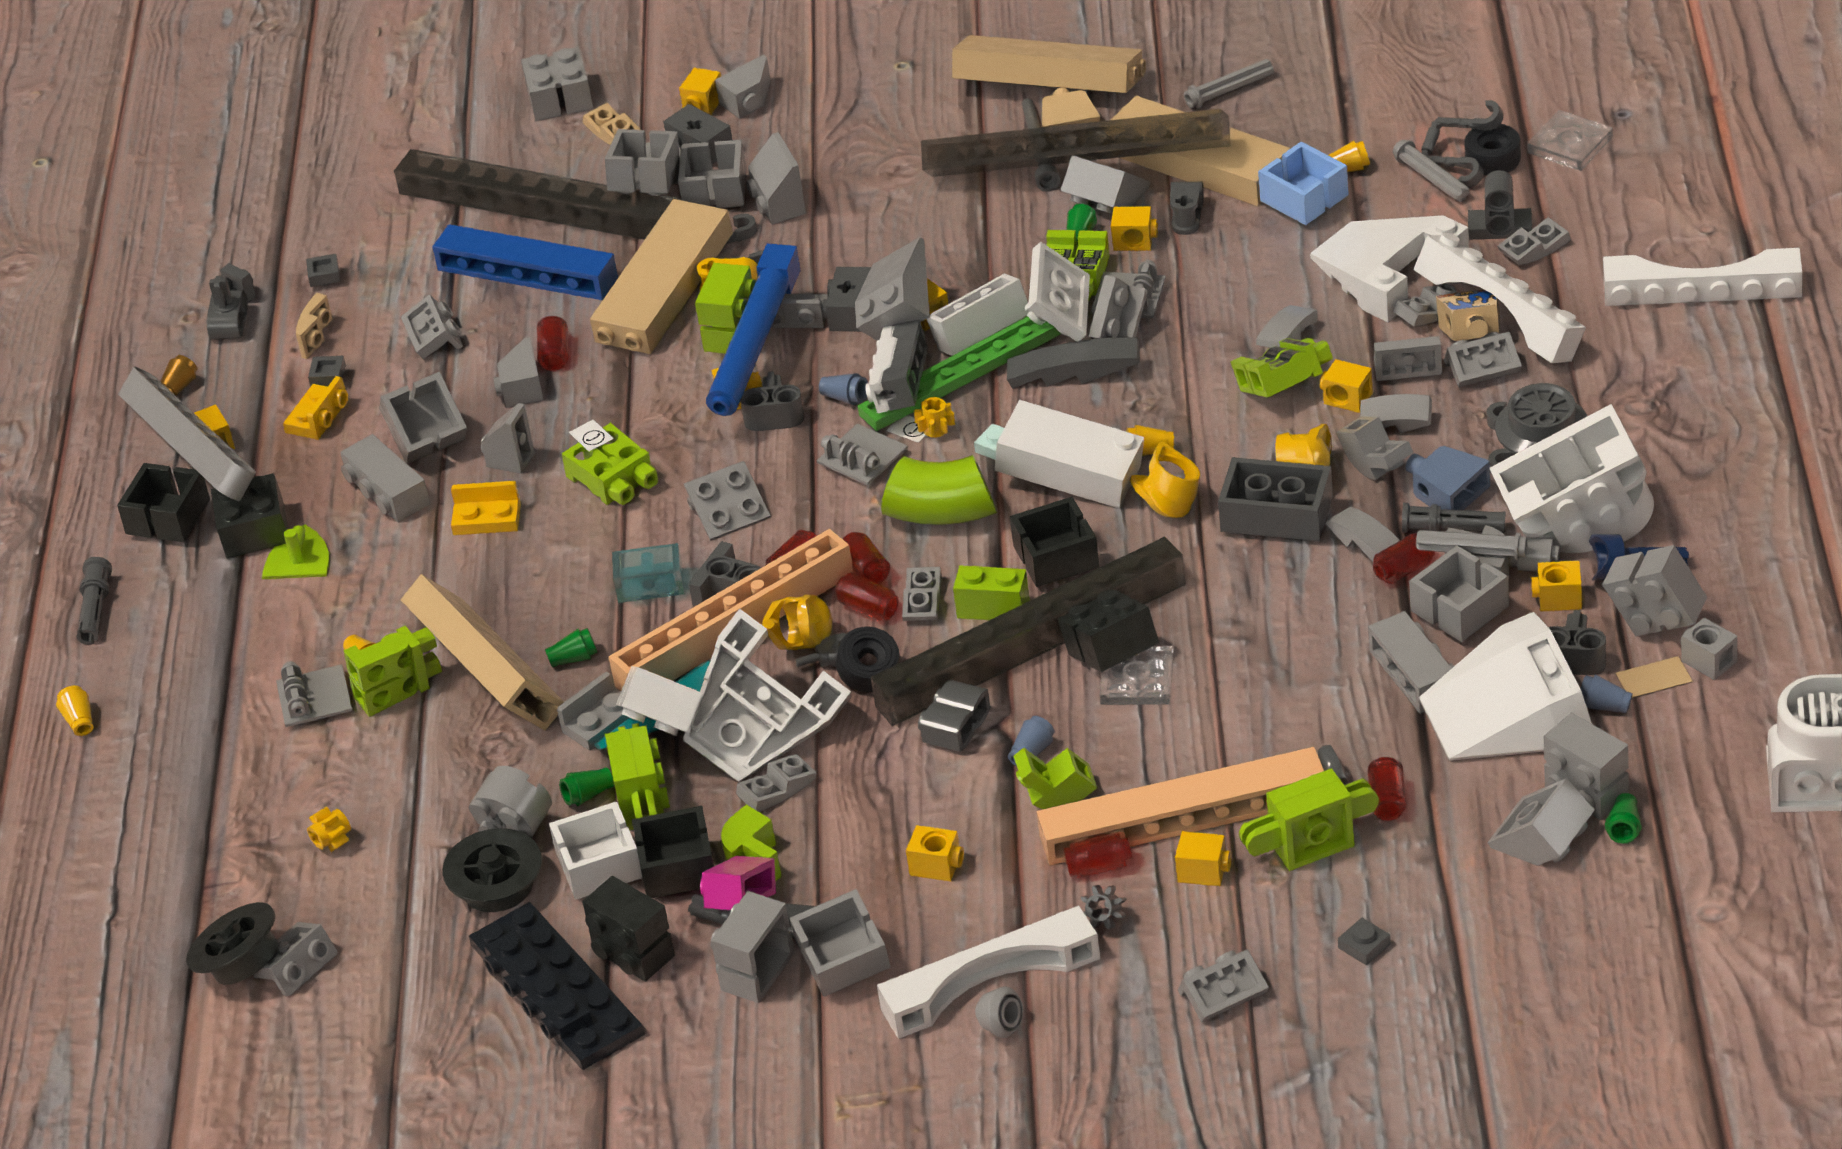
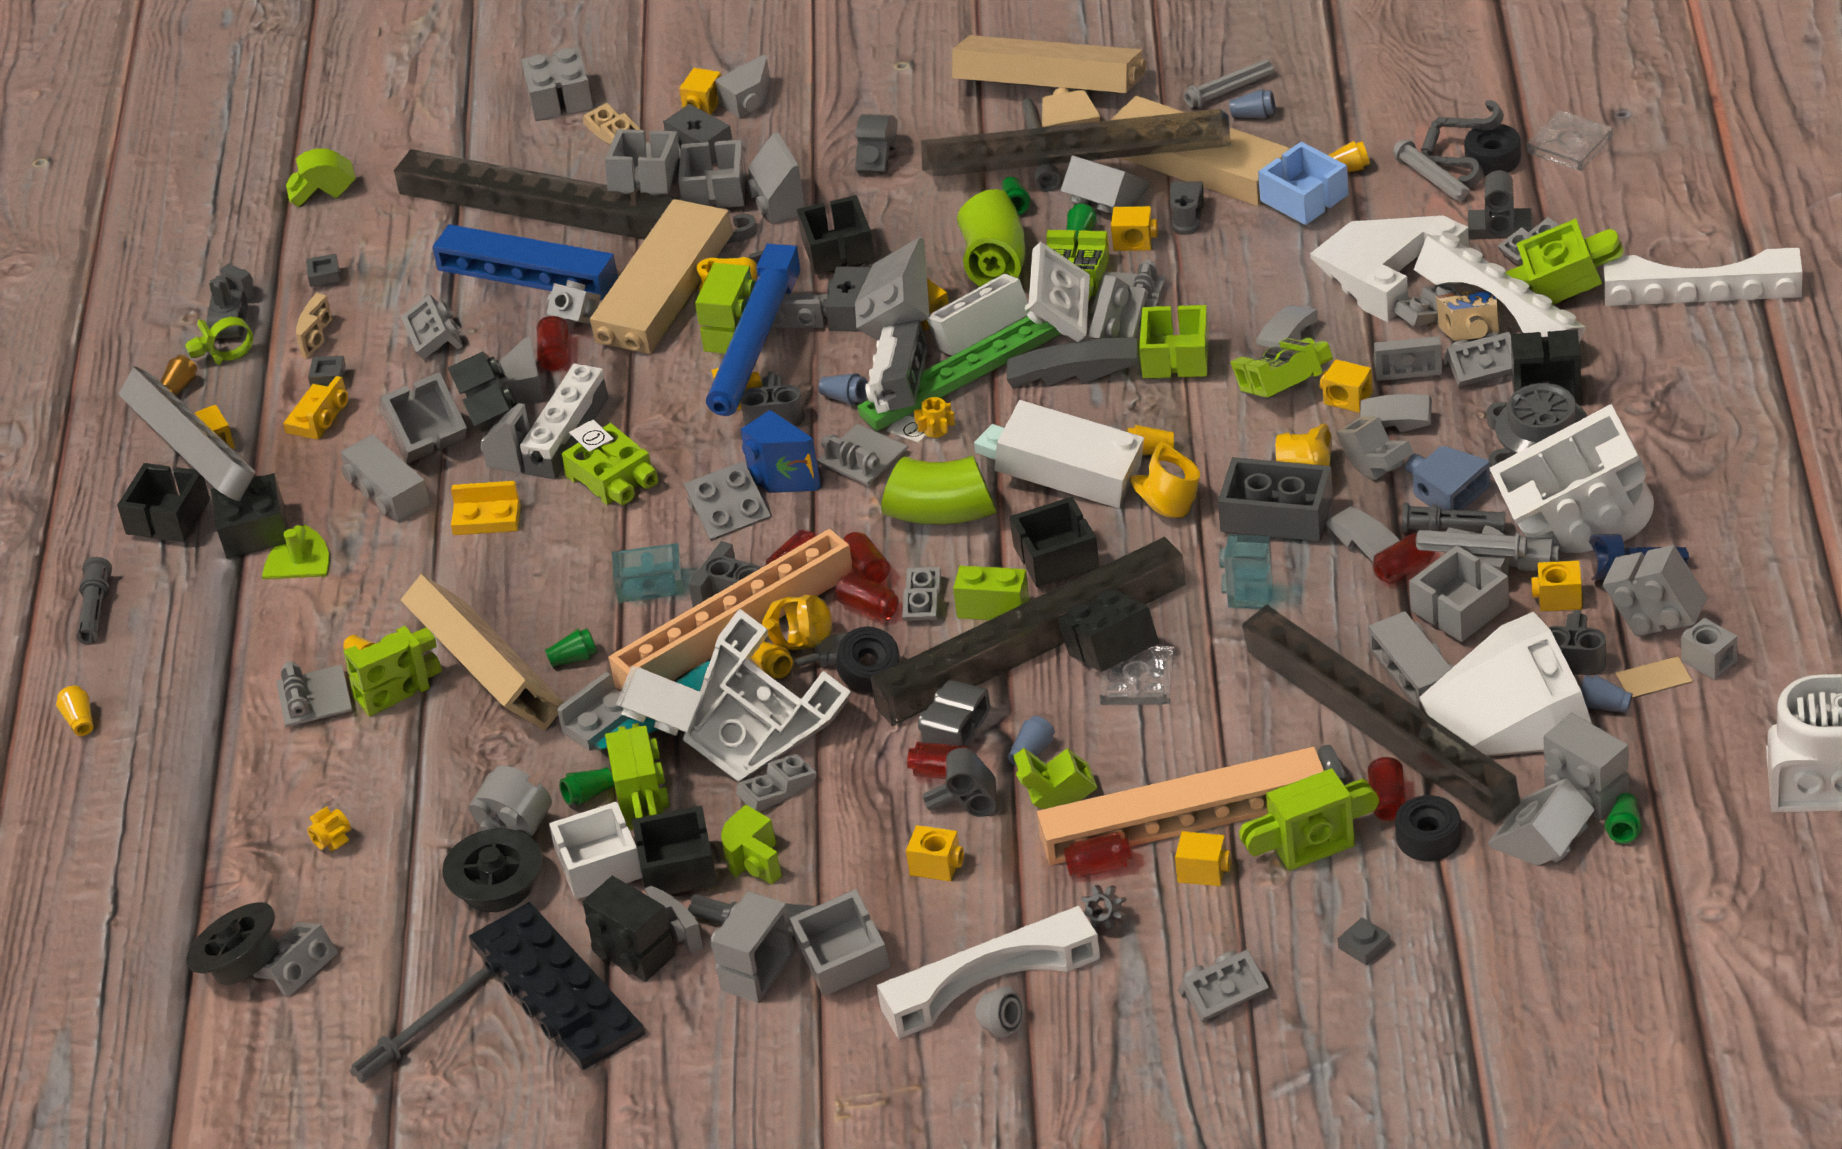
dark pink piece [700,856,776,910] -> none
none -> lime piece [185,316,254,365]
none -> lime brick [286,148,356,207]
none -> dark grey piece [350,968,491,1084]
none -> pearl dark grey piece [448,351,518,432]
none -> white piece [520,364,608,480]
none -> light grey brick [547,280,601,327]
none -> light grey slope [644,886,703,954]
none -> blue slope [740,410,821,493]
none -> yellow cone [751,641,793,679]
none -> pearl dark grey piece [797,195,875,275]
none -> dark grey brick [855,114,898,174]
none -> clear red head [907,741,974,779]
none -> dark grey beam [923,748,997,817]
none -> lime brick [957,189,1025,287]
none -> green cone [1002,177,1031,215]
none -> lime piece [1139,305,1209,379]
none -> clear light blue brick [1219,534,1274,610]
none -> sand blue cone [1229,88,1276,119]
none -> clear smoke brick [1242,604,1521,825]
none -> black tyre [1395,795,1461,861]
none -> lime brick [1505,218,1624,304]
none -> pearl dark grey piece [1511,329,1582,406]

